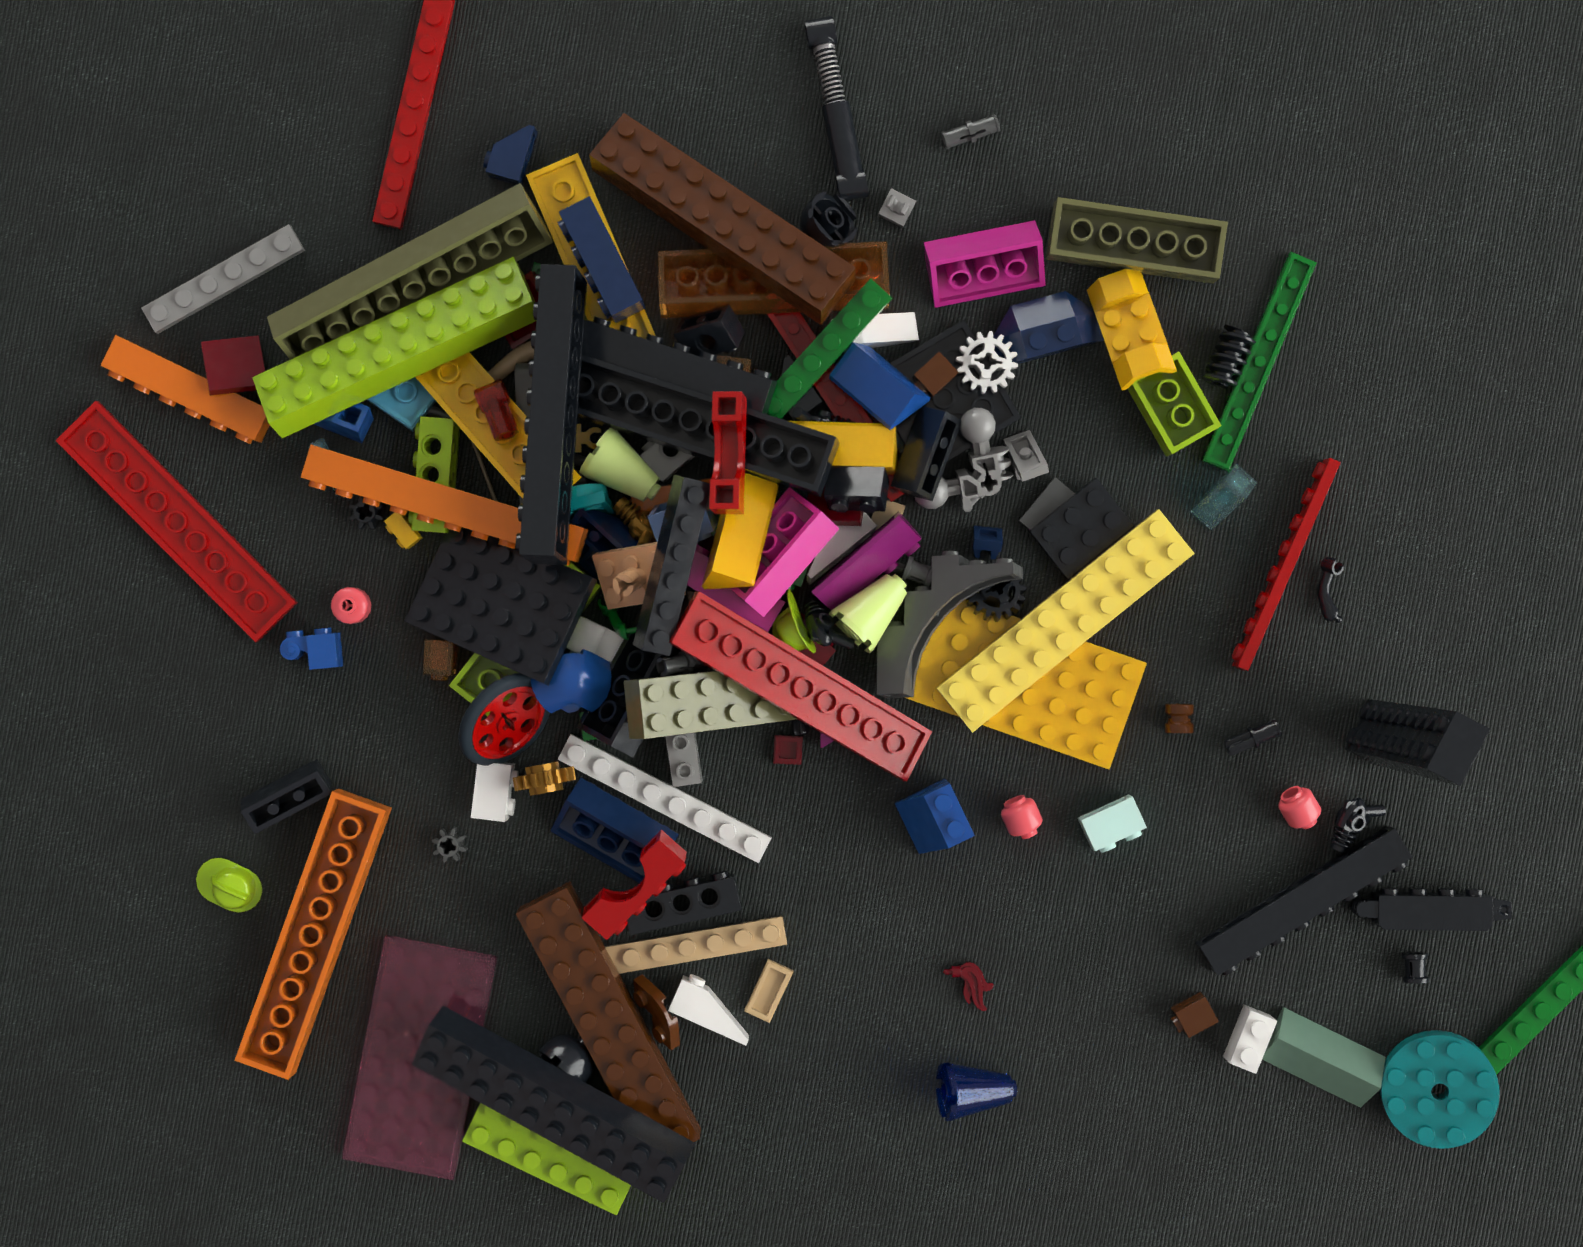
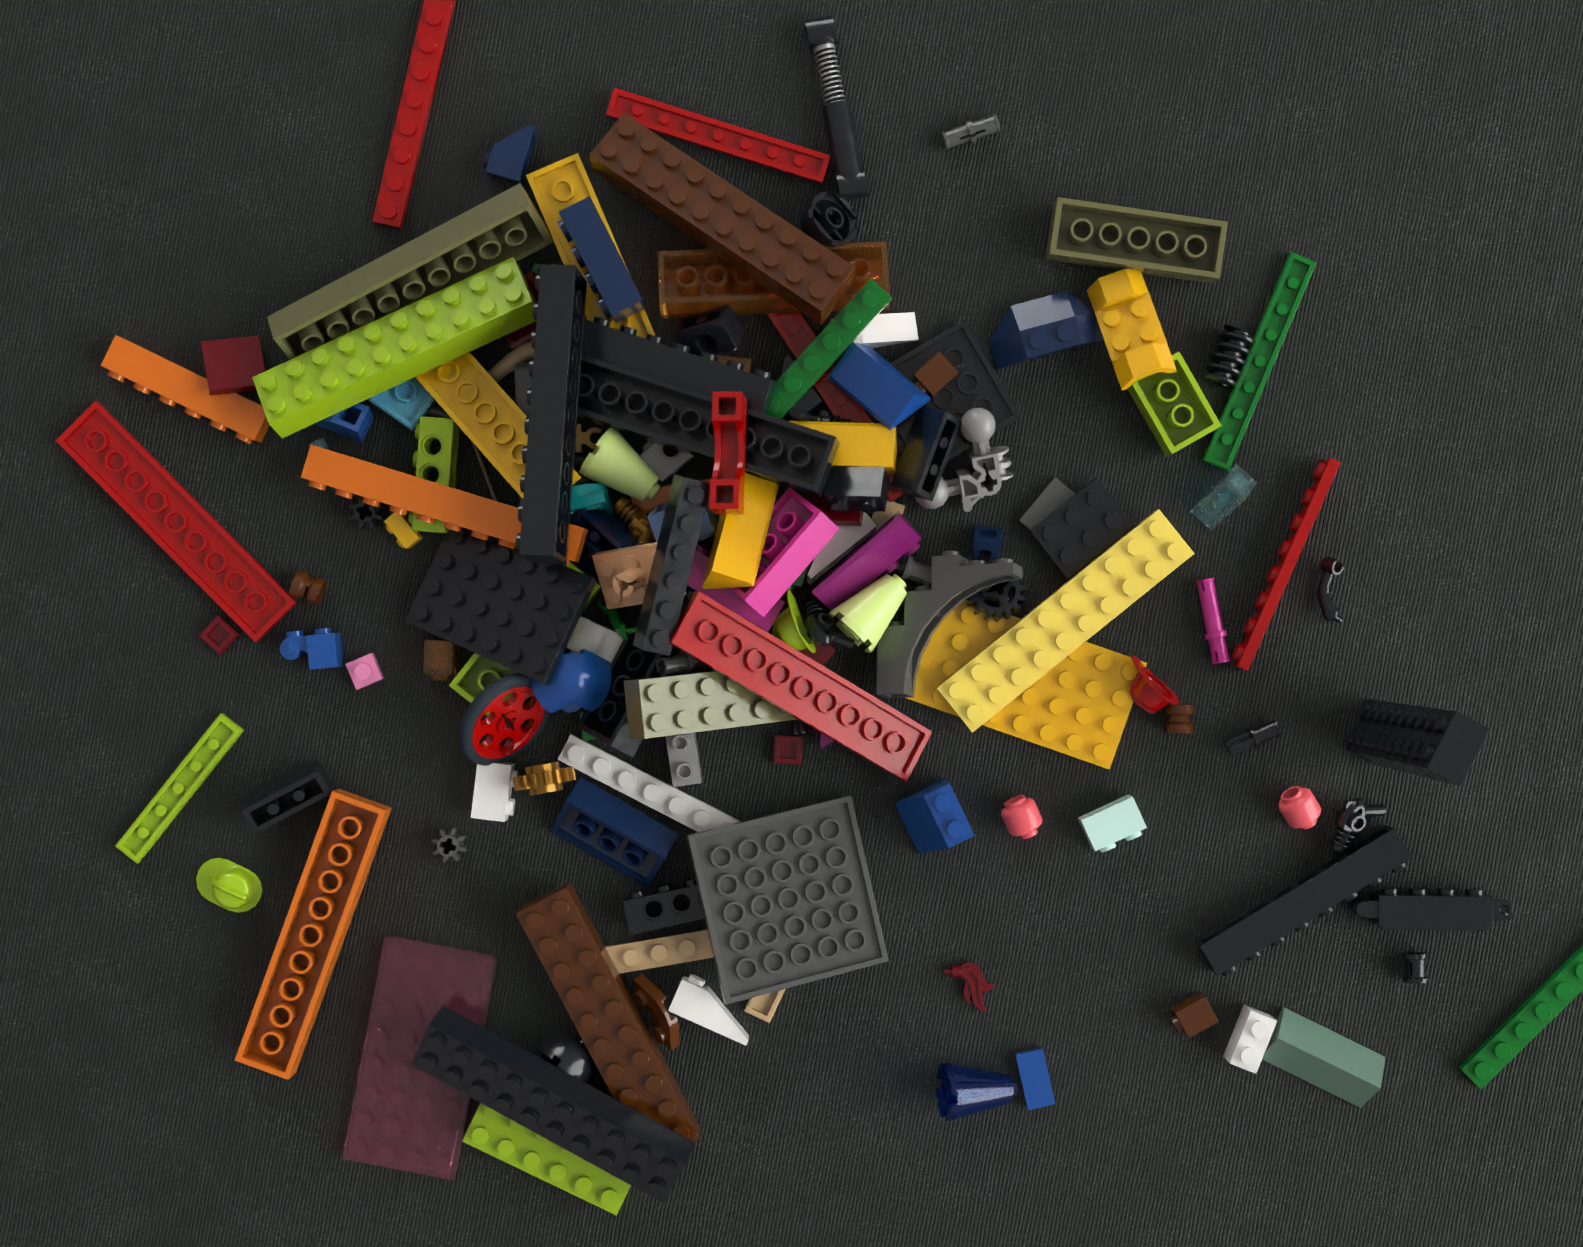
light grey plate [141,224,305,334] -> none
coral head [331,587,371,624] -> none
clear red piece [474,379,519,441] -> none
red arch [581,829,687,940] -> none
light grey tile [878,188,916,228] -> none
dark pink slope [924,220,1046,308] -> none
white gear [955,331,1018,394] -> none
light grey slope [1003,430,1049,482] -> none
teal piece [1380,1030,1500,1149] -> none
none -> lime tile [115,713,245,863]
none -> dark red tile [199,615,240,655]
none -> reddish brown wheel [289,570,327,606]
none -> bright pink plate [345,653,384,690]
none -> red plate [606,88,831,185]
none -> dark grey plate [686,795,889,1005]
none -> blue tile [1015,1047,1055,1110]
none -> red piece [1130,655,1179,714]
none -> dark pink pin [1196,578,1230,664]

